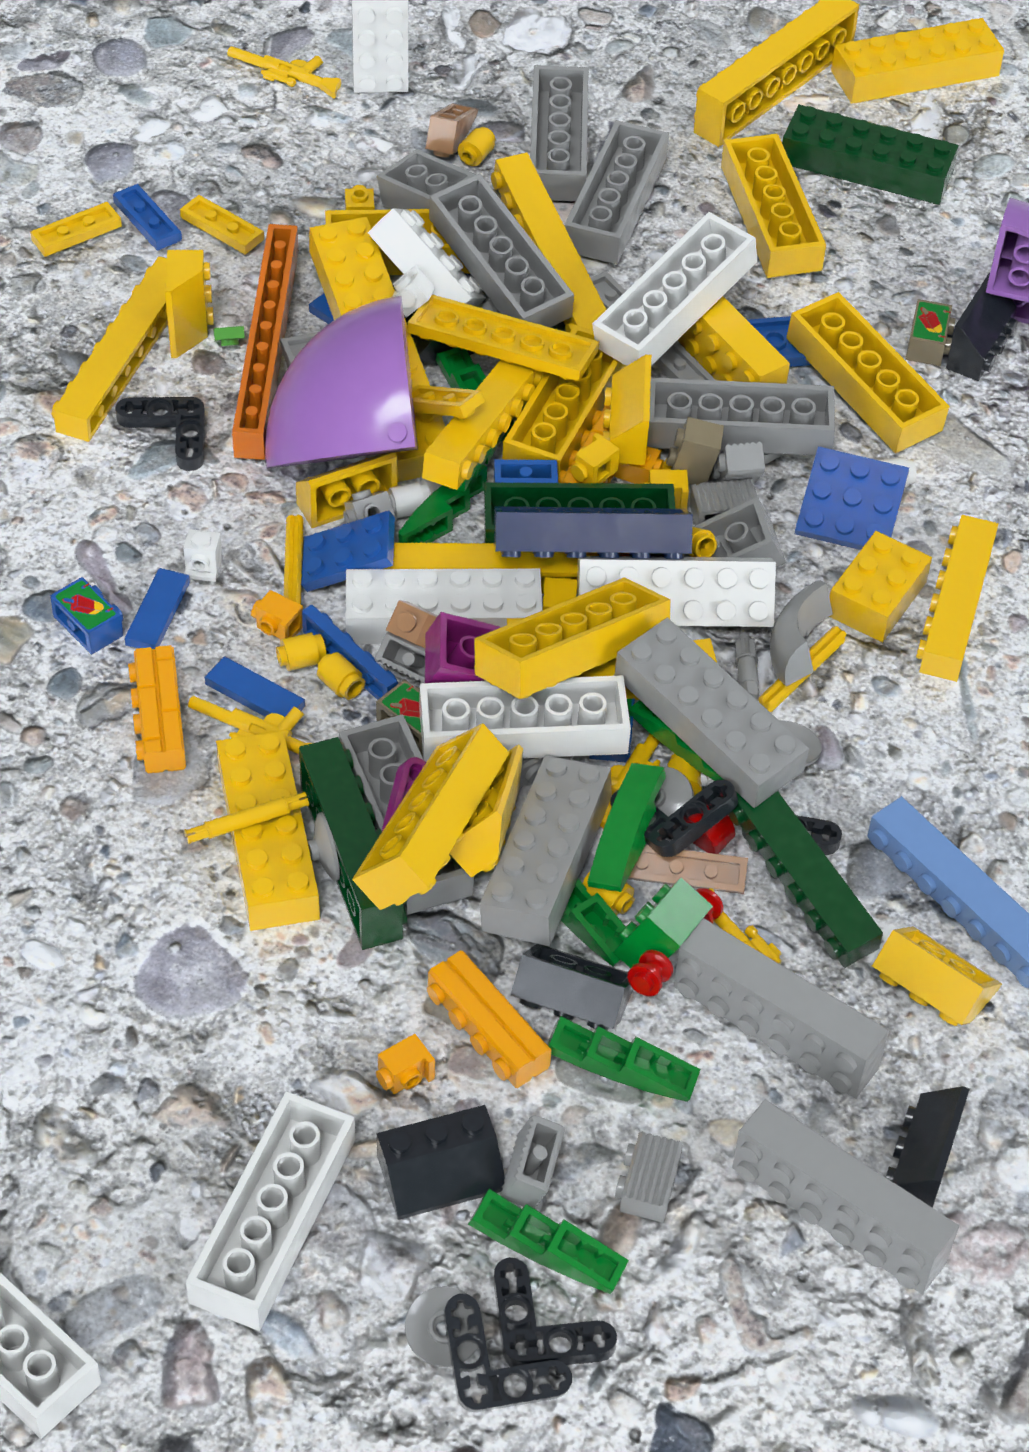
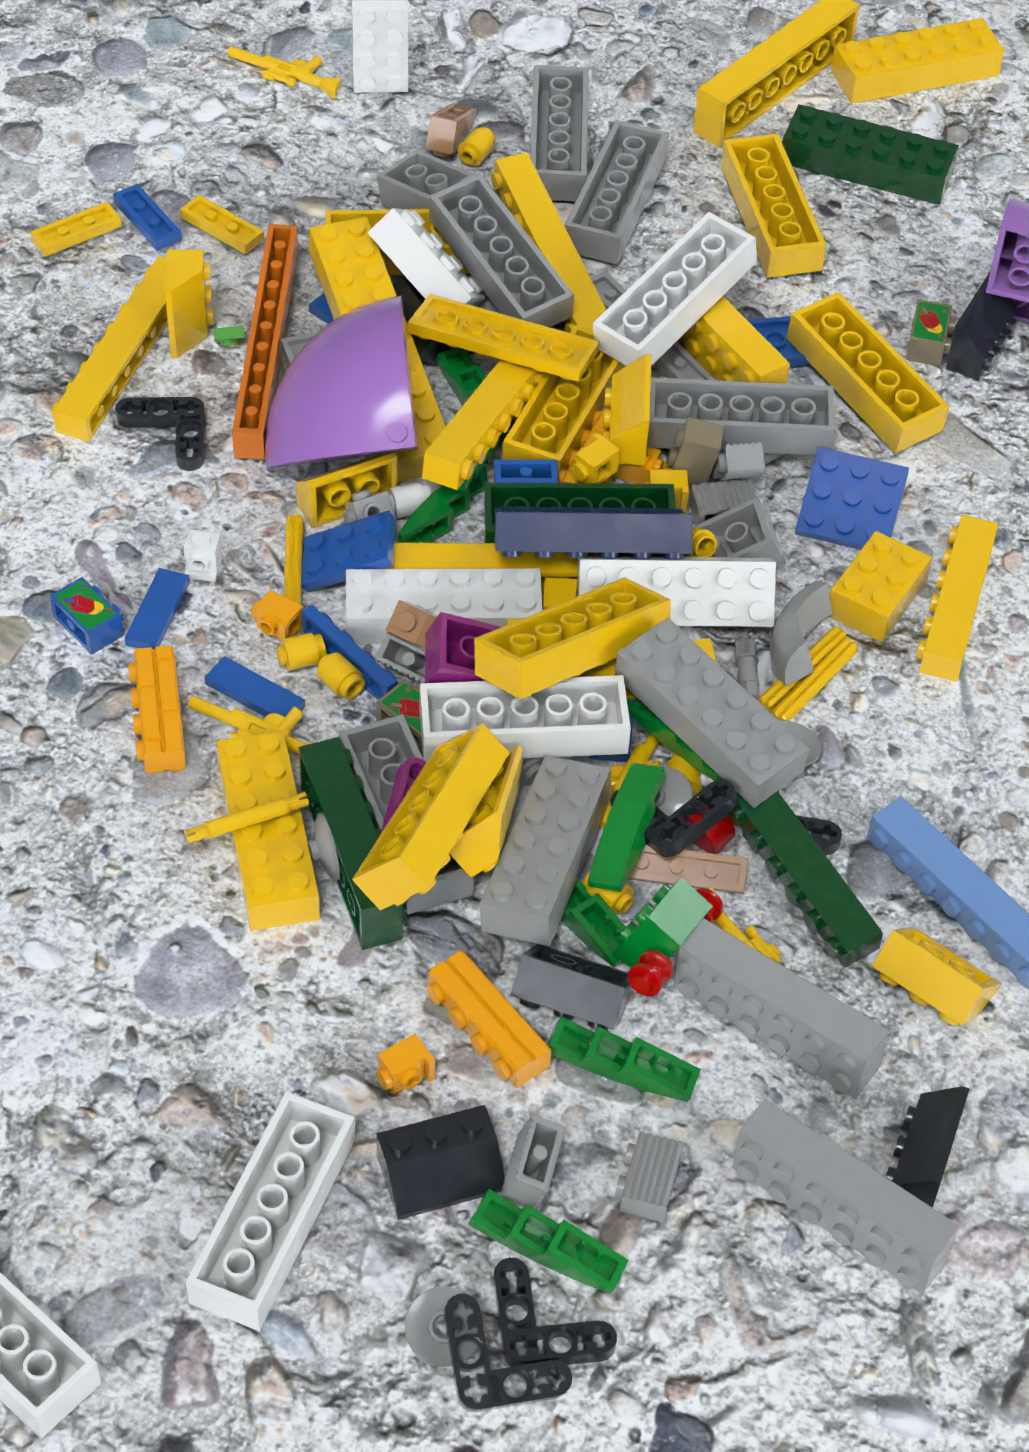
yellow brick [345,185,375,210] -> none
white brick [392,265,435,318] -> none
yellow plate [411,385,485,419] -> none
none -> yellow axle [772,638,858,721]

